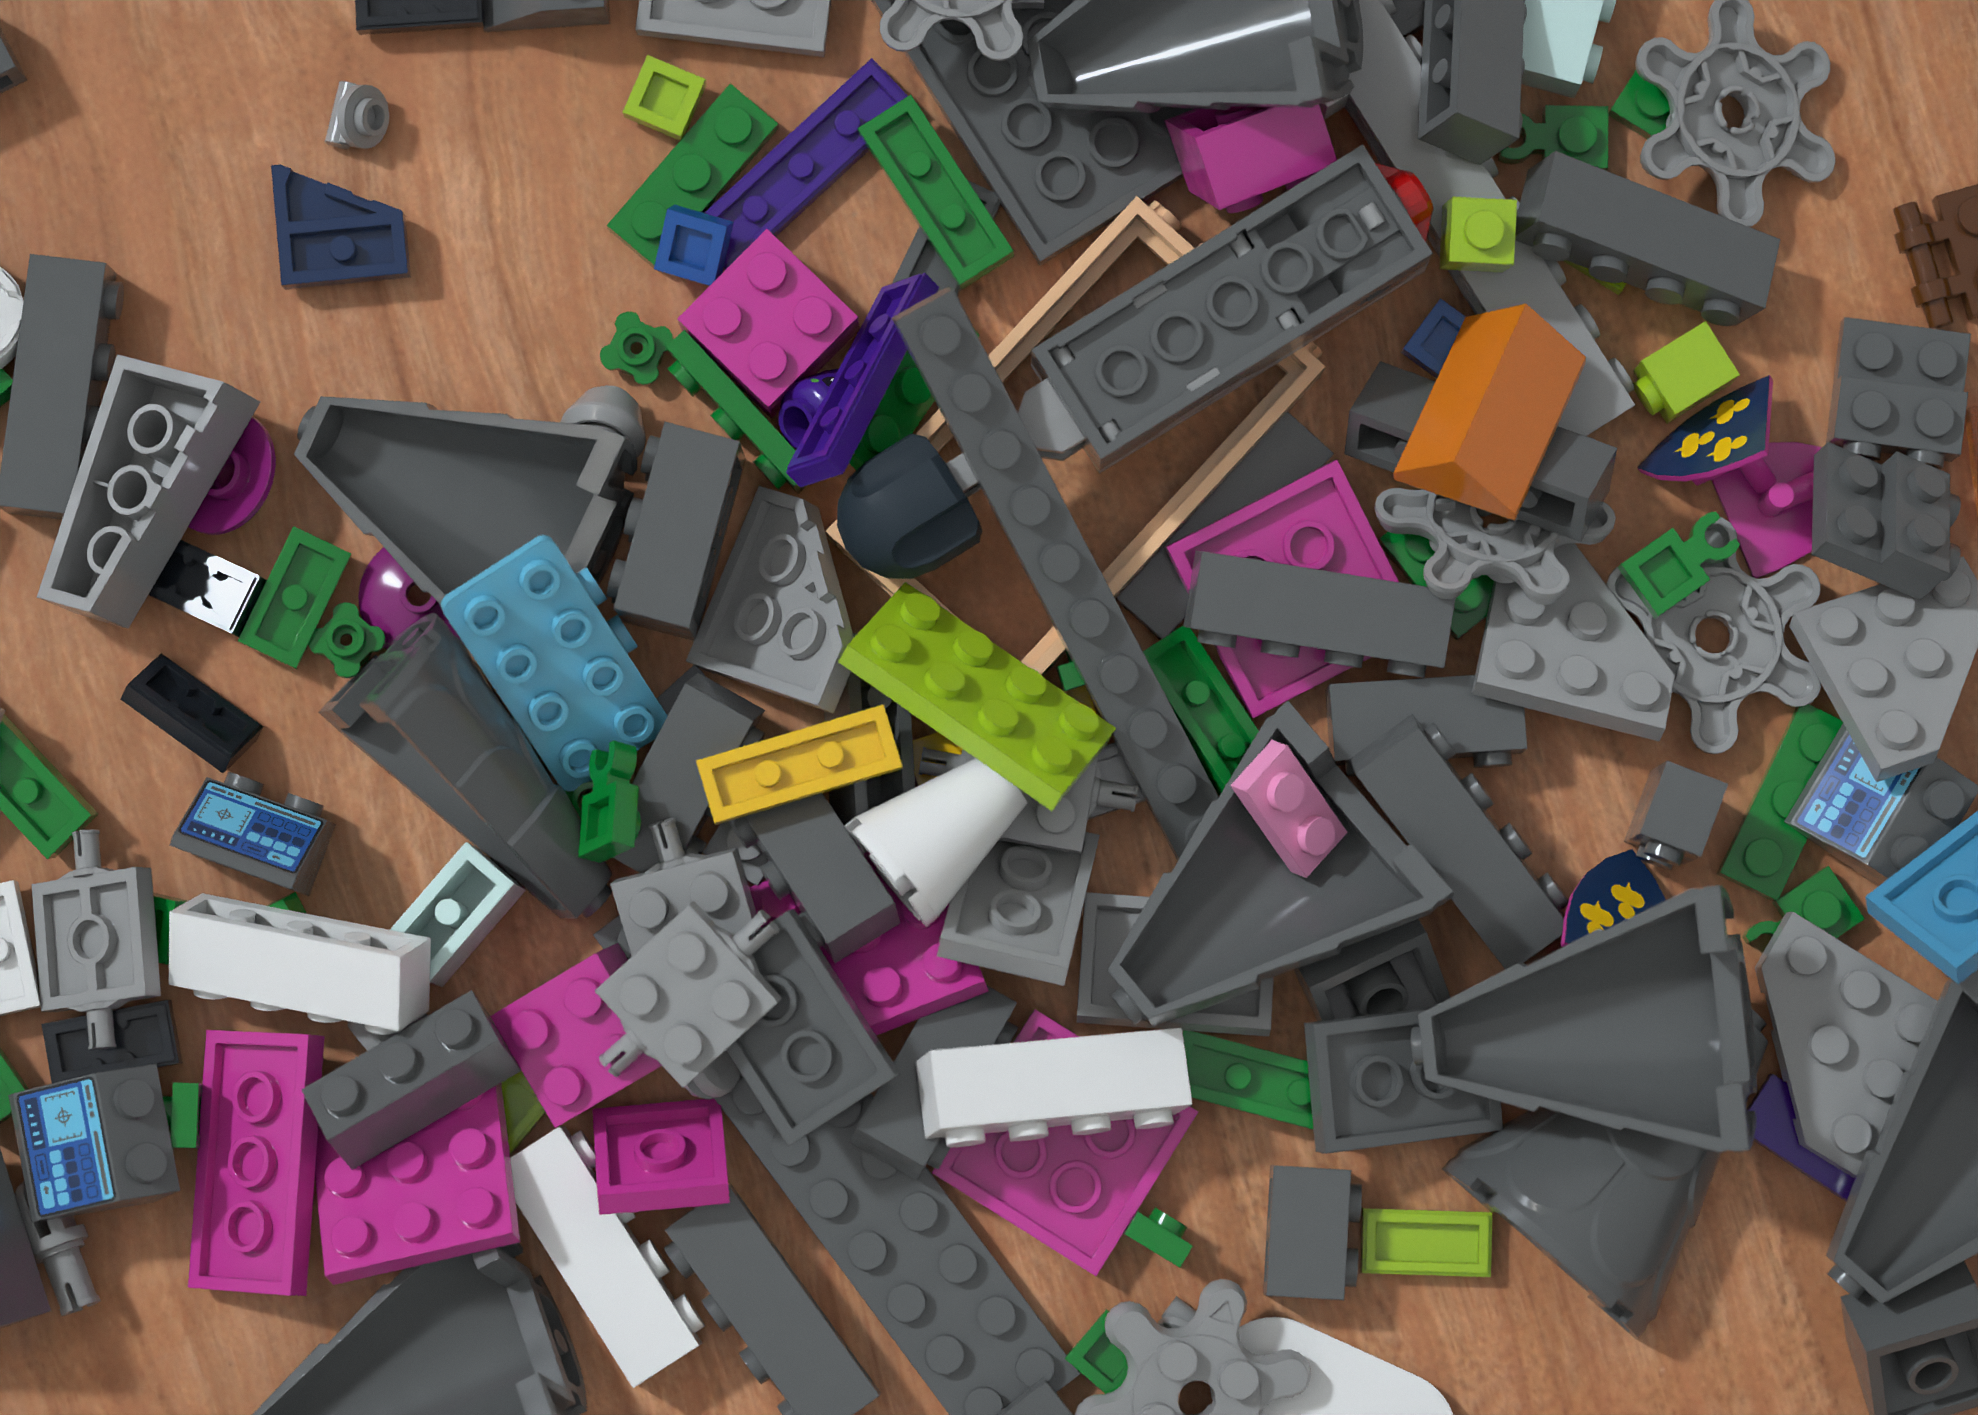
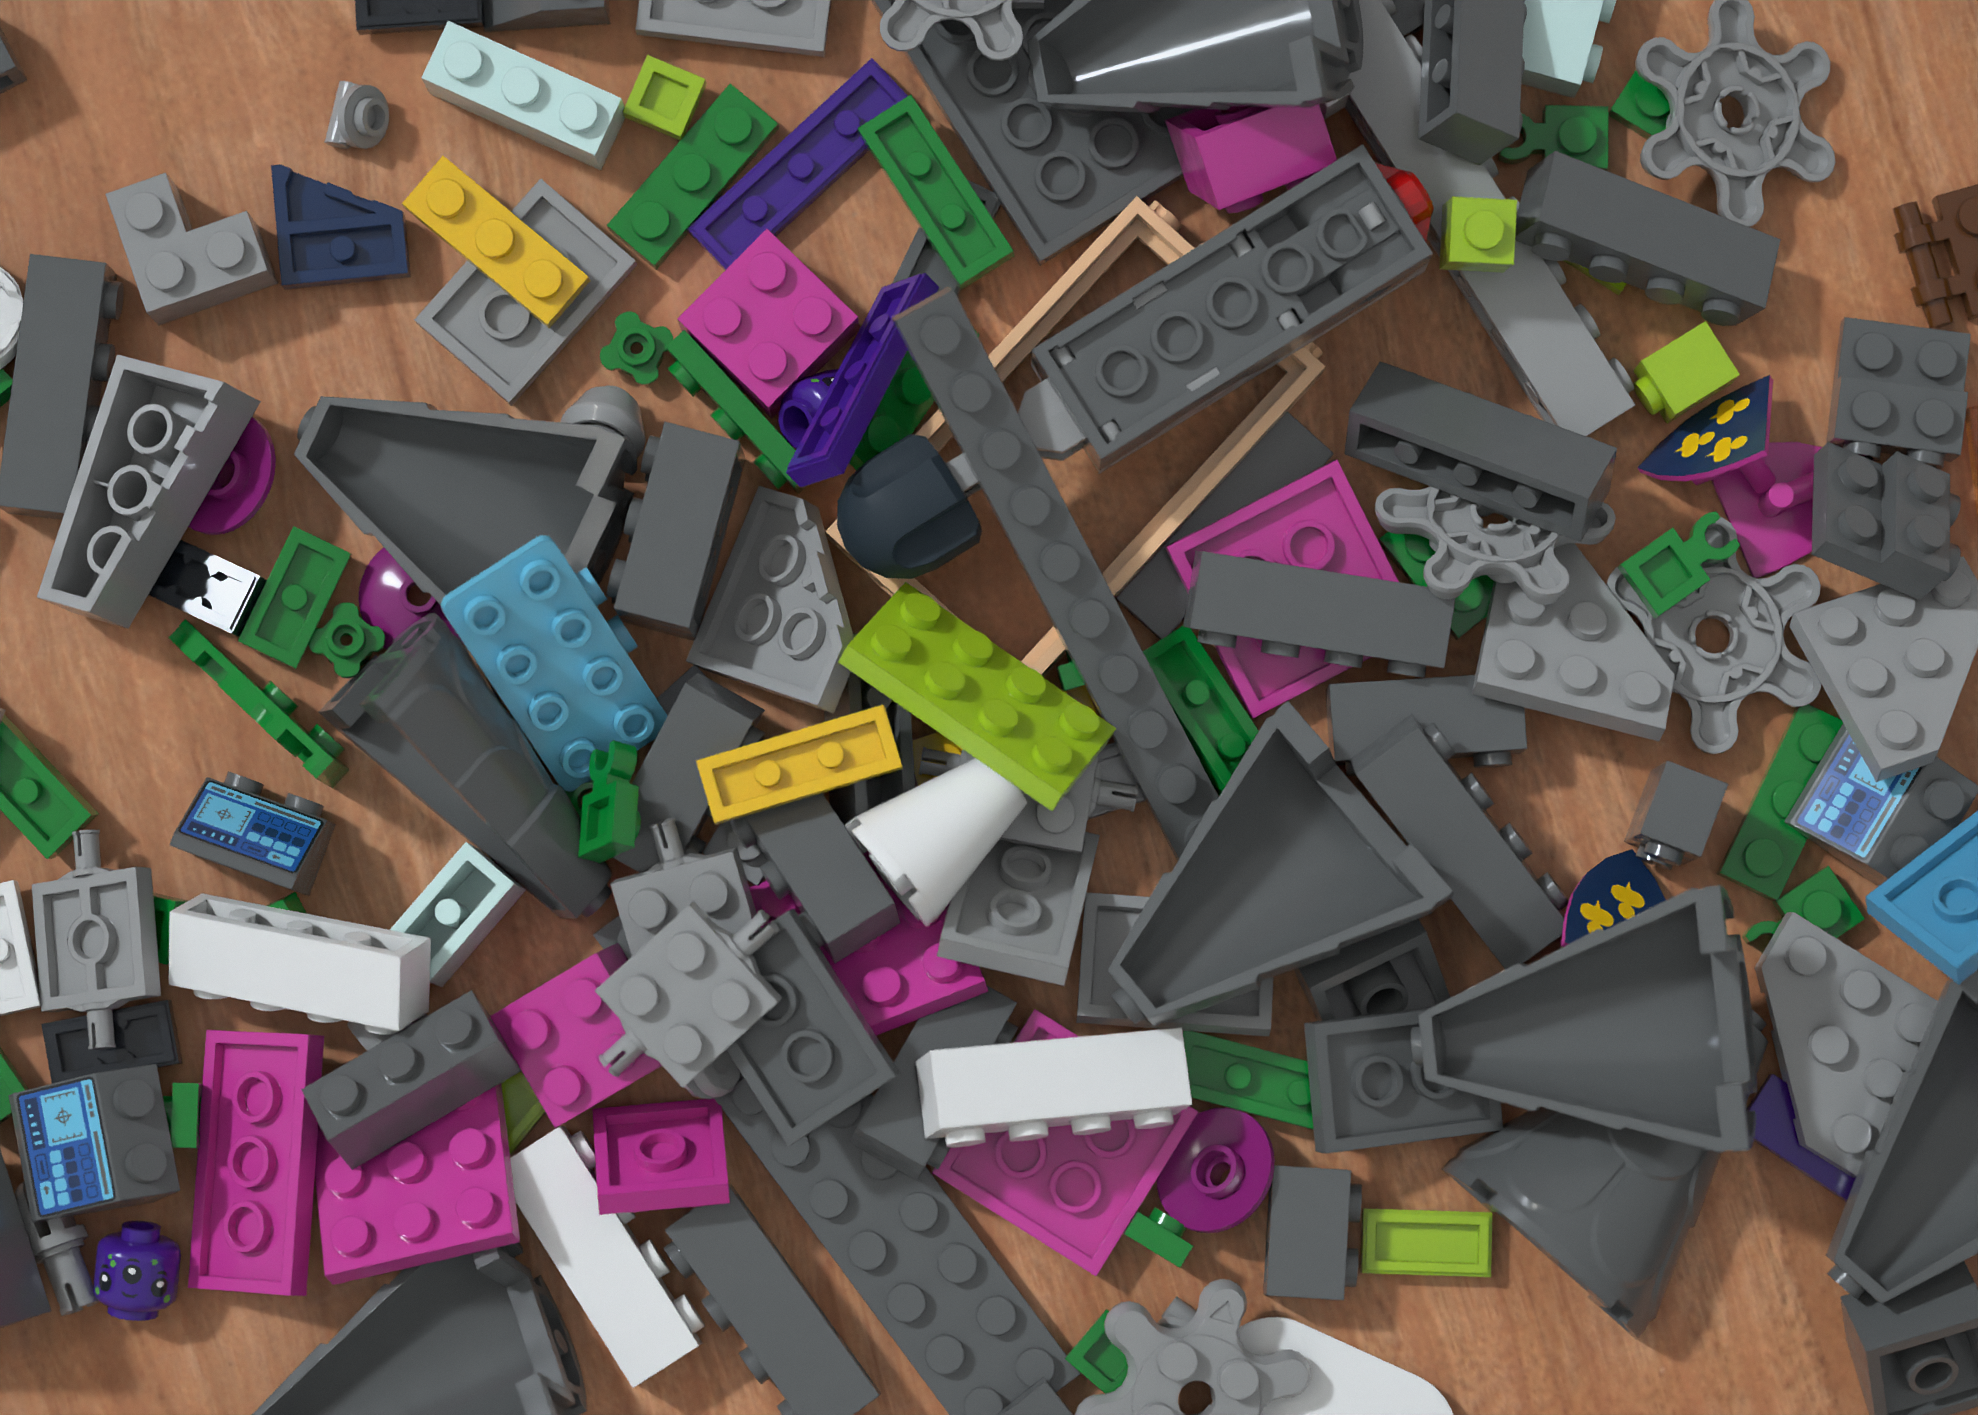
black plate [120,653,263,773] -> none
blue plate [654,204,734,286] -> none
bright pink plate [1230,740,1348,878] -> none
orange slope [1393,303,1586,521] -> none
blue plate [1401,298,1466,379] -> none
none -> dark purple head [93,1221,181,1321]
none -> light grey brick [106,173,278,325]
none -> green wing [169,619,350,788]
none -> yellow plate [402,156,590,329]
none -> light grey plate [415,179,637,406]
none -> light aqua brick [421,21,625,170]
none -> magenta dish [1157,1108,1275,1233]

